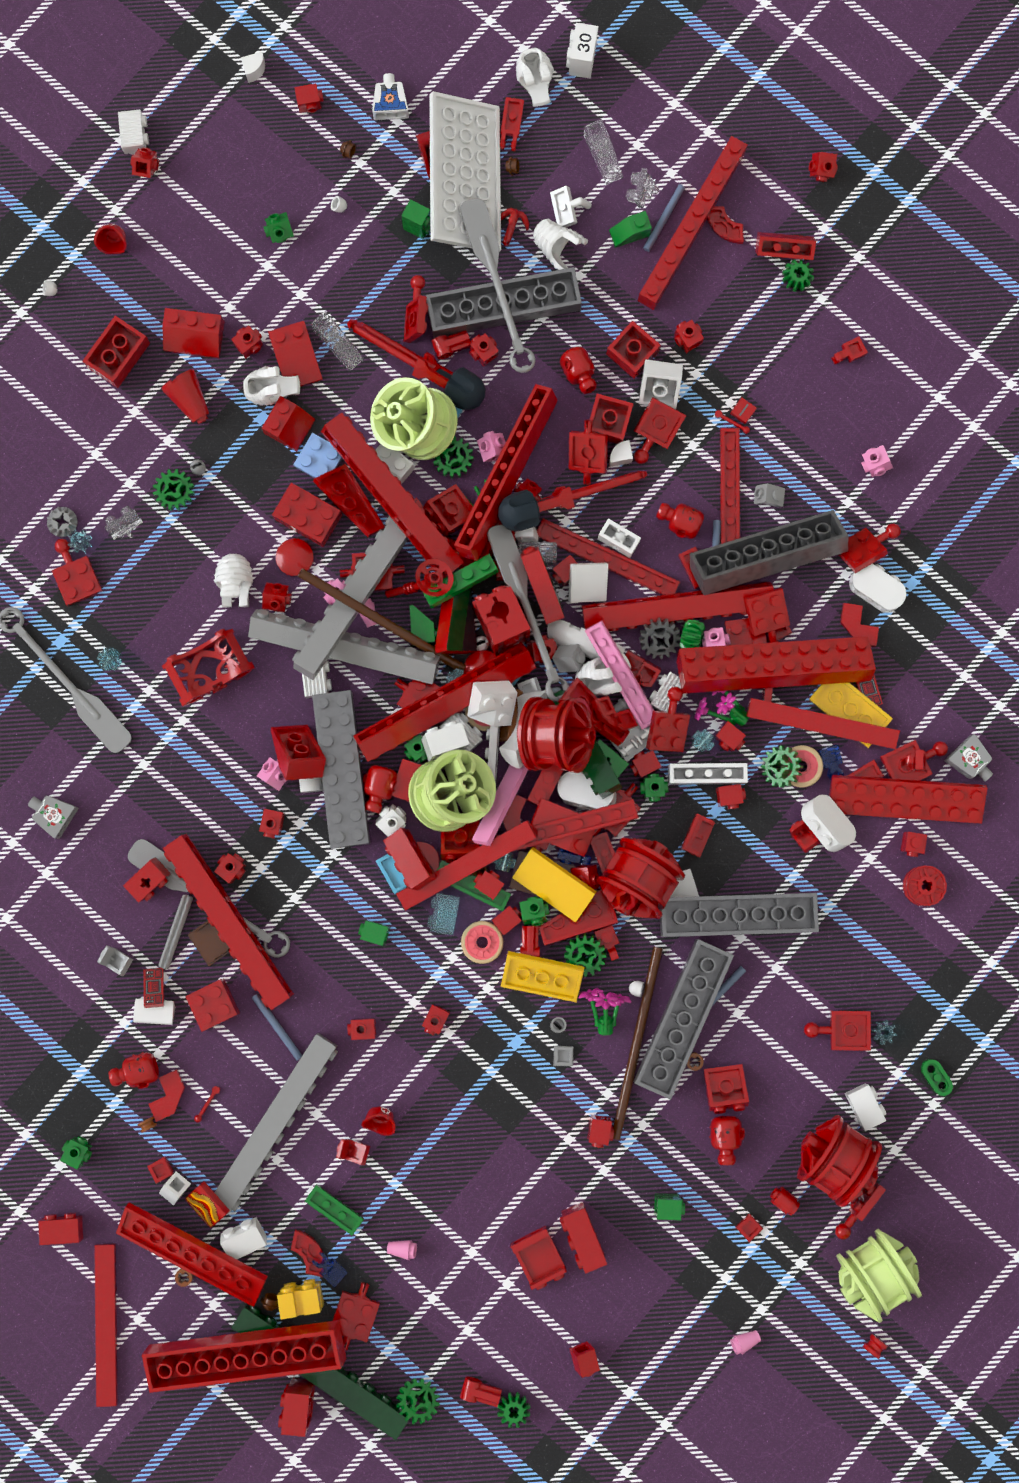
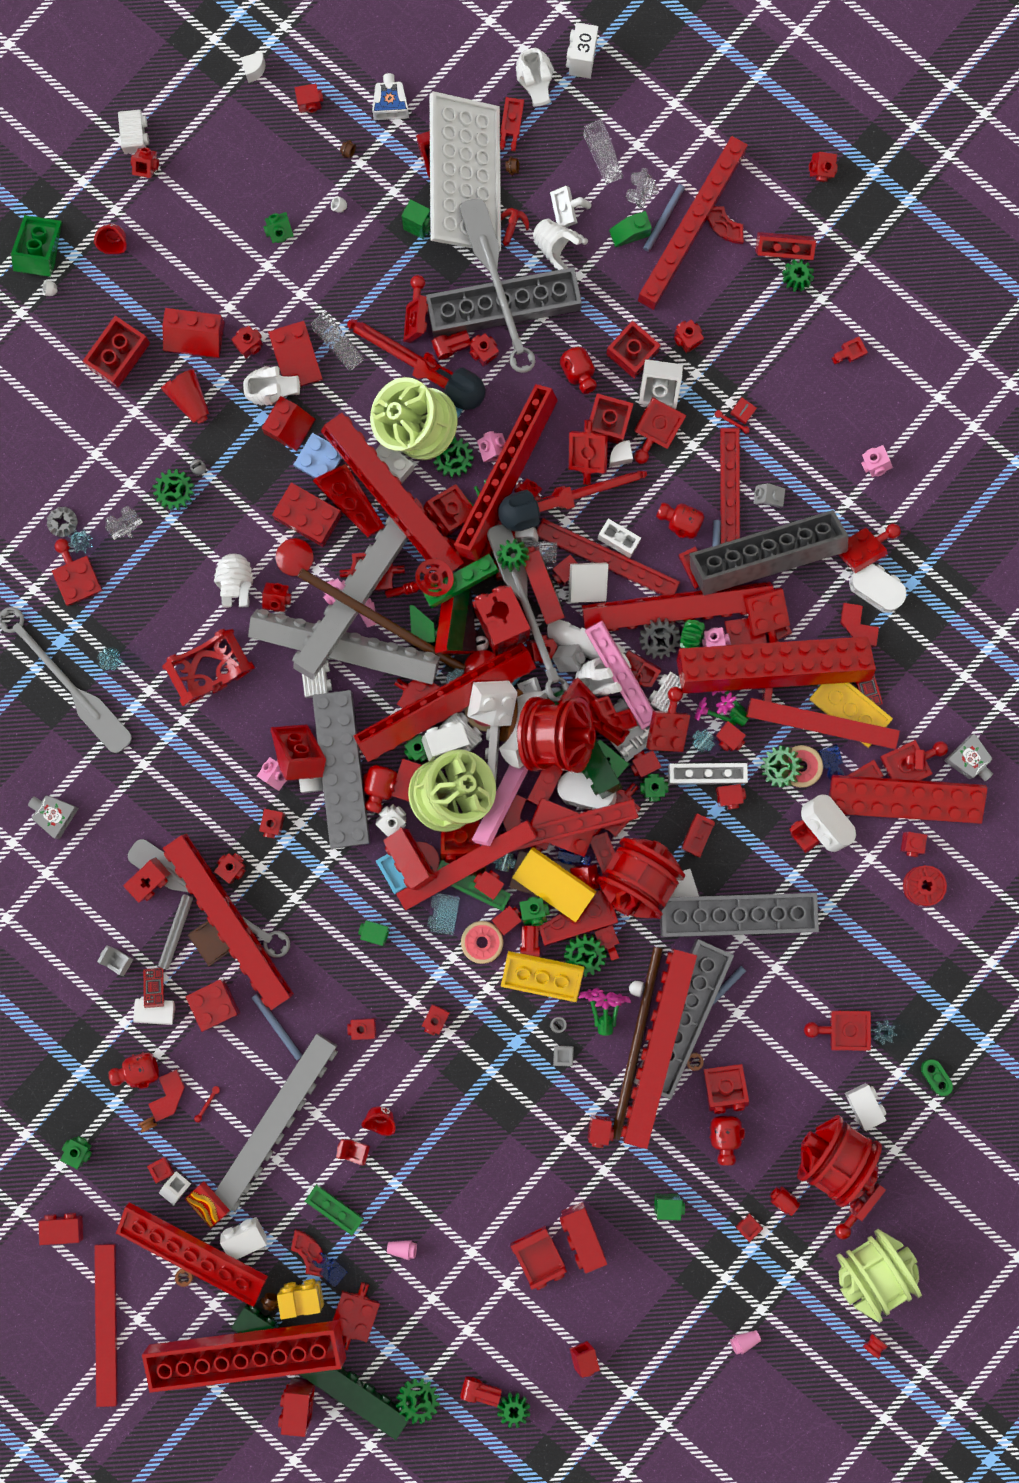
none -> green slope [11,215,62,277]
none -> green gear [496,539,530,573]
none -> red brick [621,949,697,1149]

